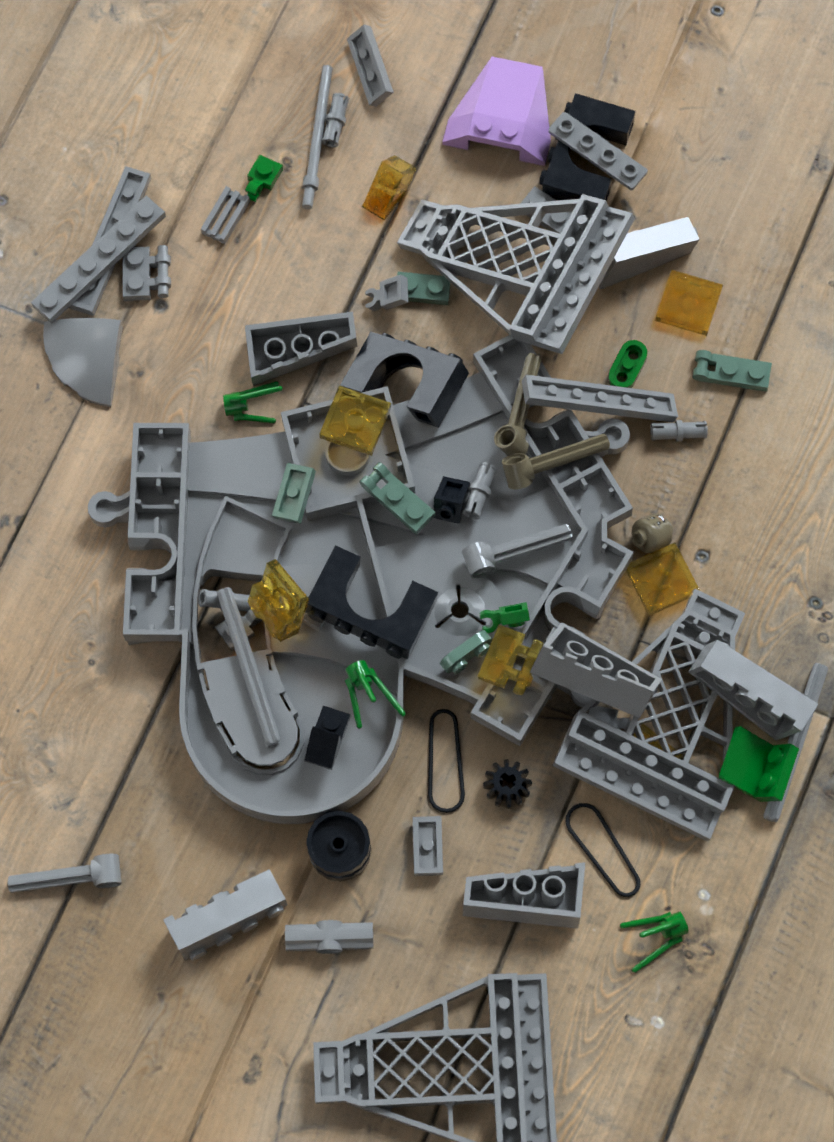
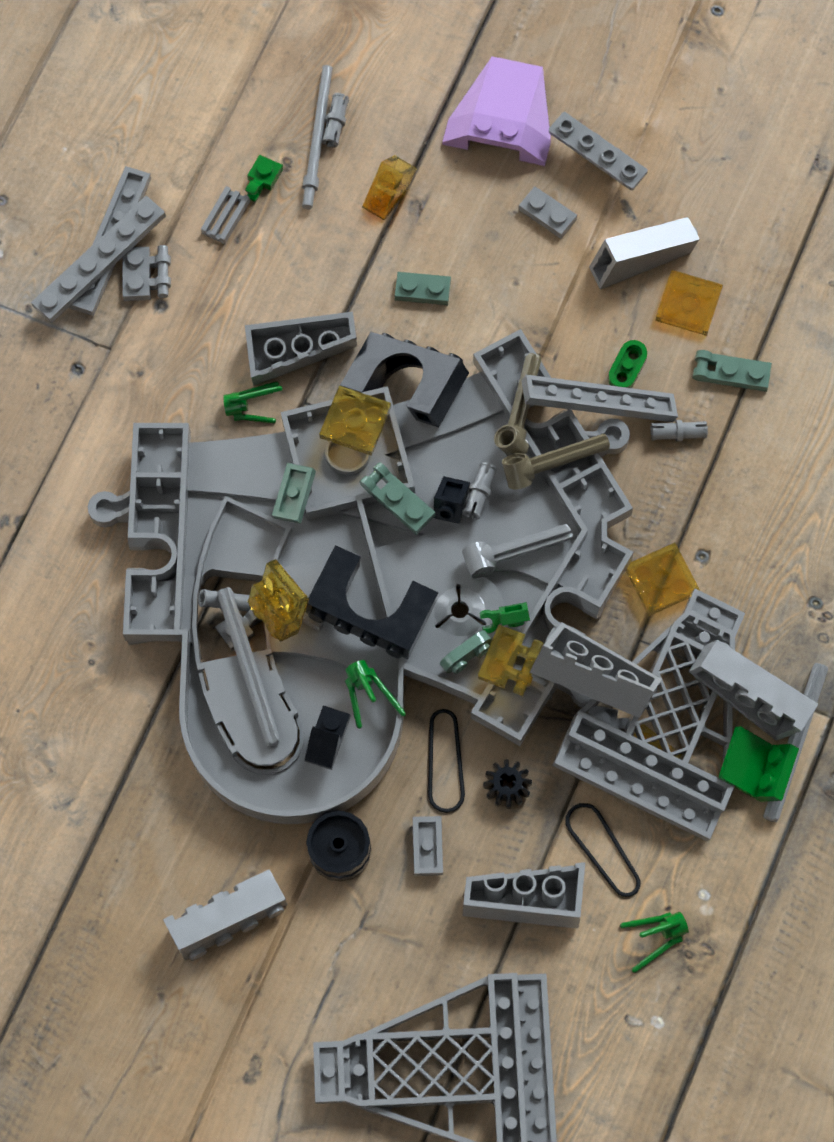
light grey axle [7,854,122,893] -> none
light grey brick [43,318,123,407] -> none
light grey piece [285,920,373,954] -> none
light grey plate [347,25,394,106] -> none
light grey plate [365,274,408,311] -> none
light grey wing [397,194,635,354] -> none
black arch [539,93,636,202] -> none
dark tan head [631,514,673,553] -> none

